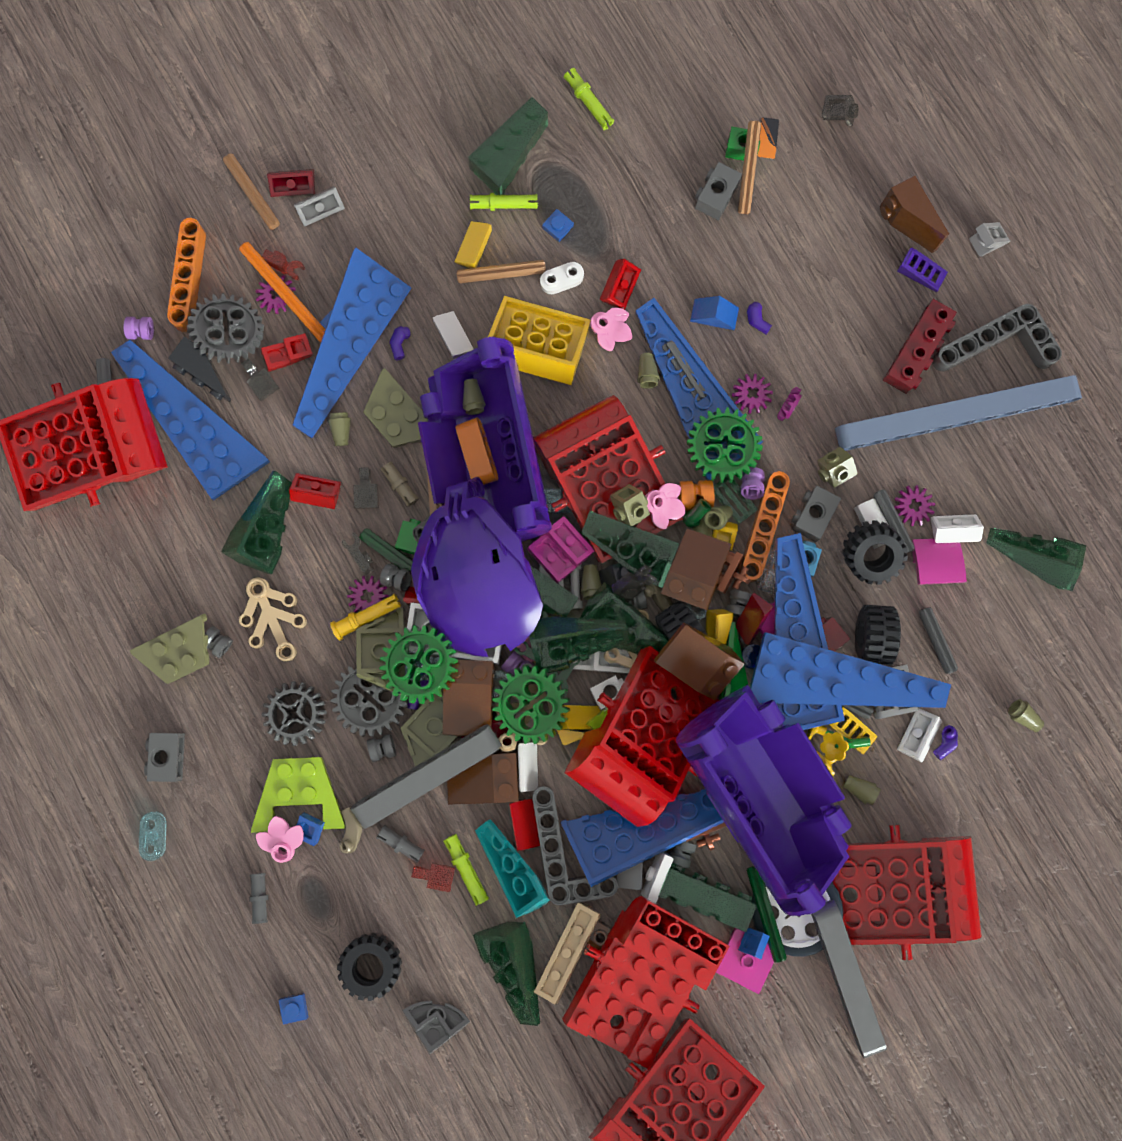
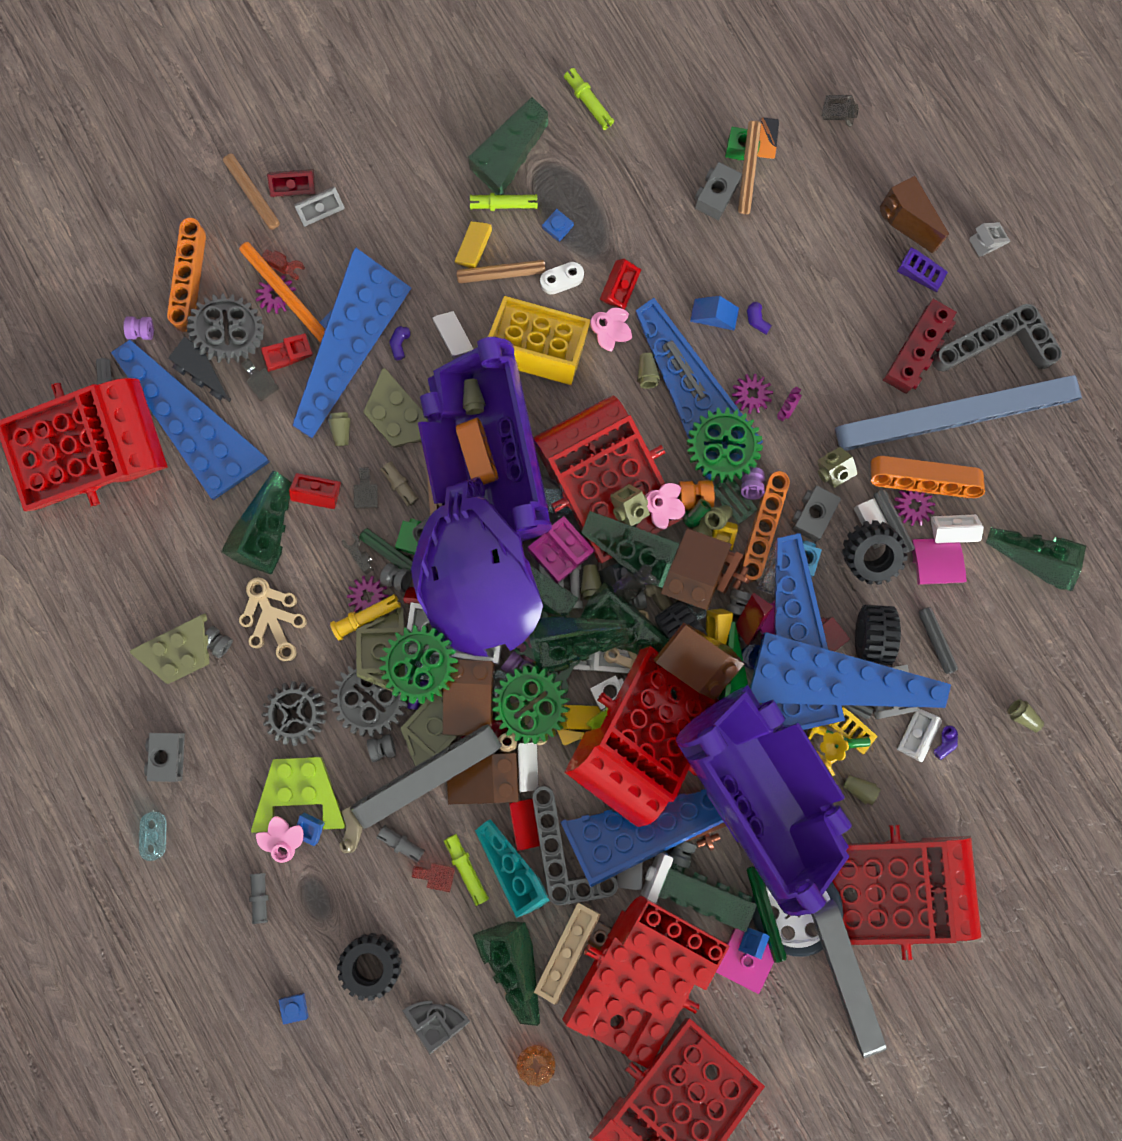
none -> clear orange gear [517,1045,556,1087]
none -> orange beam [871,456,985,498]

